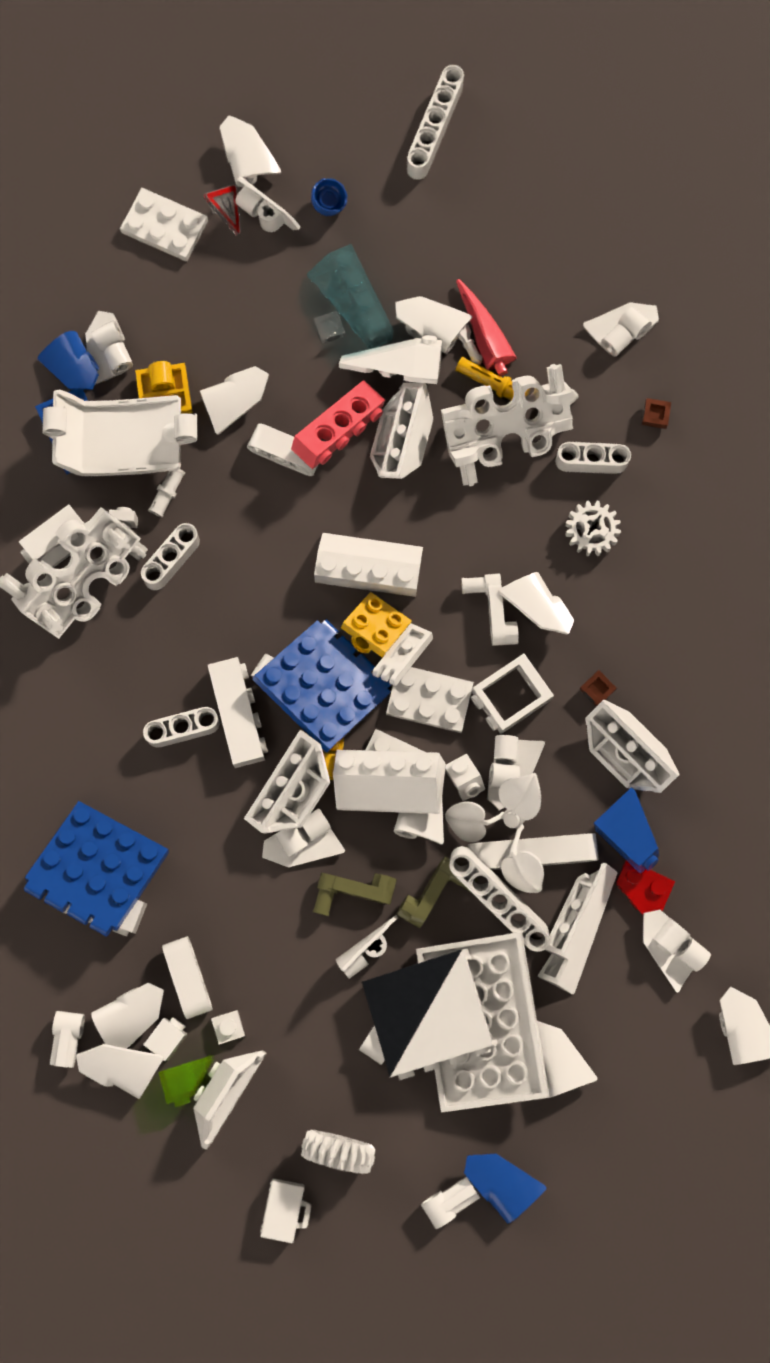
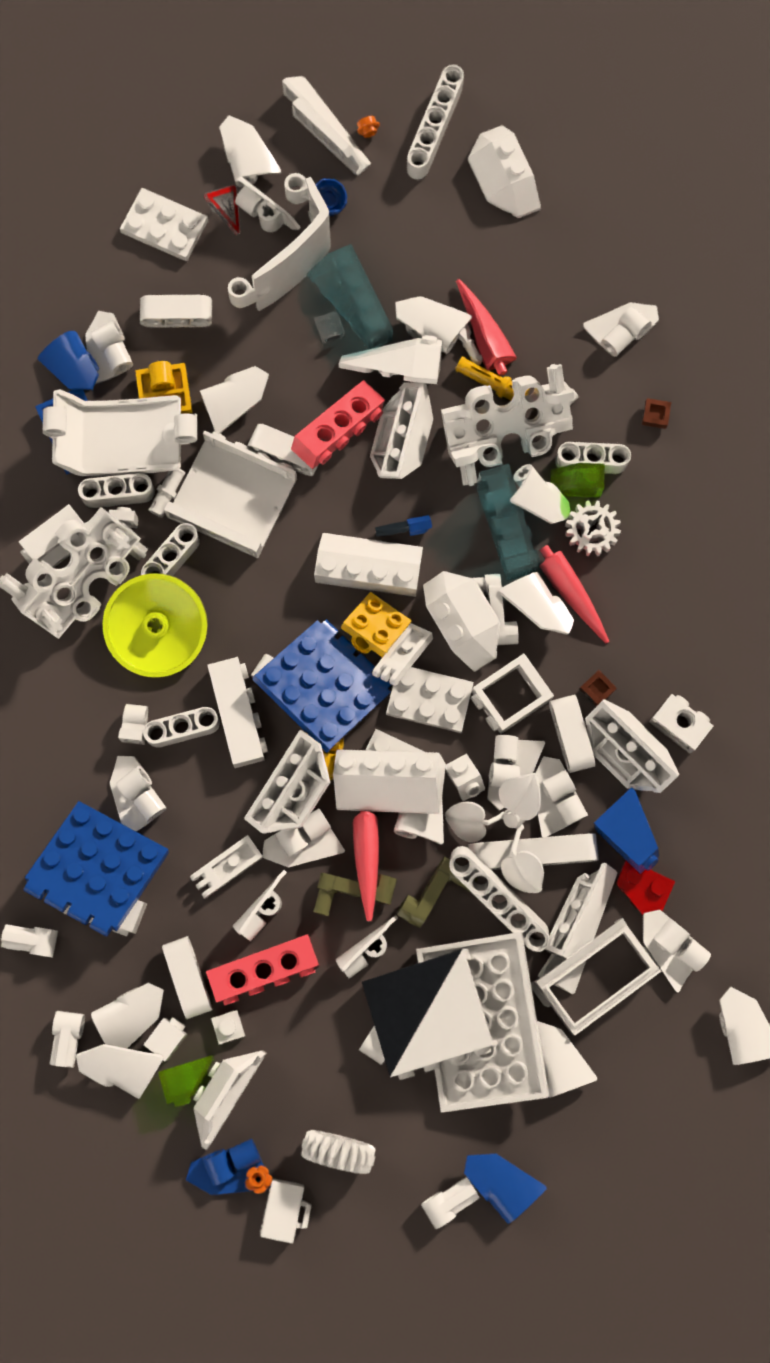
none -> white piece [1,924,58,958]
none -> white beam [78,473,155,508]
none -> neon yellow dish [102,573,208,677]
none -> white panel [110,756,167,832]
none -> white leg [118,704,148,745]
none -> white beam [140,295,212,328]
none -> white panel [164,430,297,558]
none -> blue panel [186,1139,271,1195]
none -> white hinge [190,835,263,899]
none -> coral brick [206,934,319,1006]
none -> white panel [228,173,331,311]
none -> white panel [233,870,287,942]
none -> orange plate [245,1166,272,1194]
none -> white wedge [282,76,371,177]
none -> coral piece [353,811,379,921]
none -> orange plate [357,116,380,138]
none -> piece [375,515,432,537]
none -> white wedge [423,571,501,672]
none -> white wedge [468,125,541,218]
none -> clear light blue wedge [476,464,540,581]
none -> white panel [510,464,570,524]
none -> white piece [531,918,661,1036]
none -> white panel [536,756,588,837]
none -> coral piece [539,545,609,644]
none -> white beam [549,695,595,773]
none -> clear neon green slope [550,463,605,497]
none -> white brick [649,694,713,754]

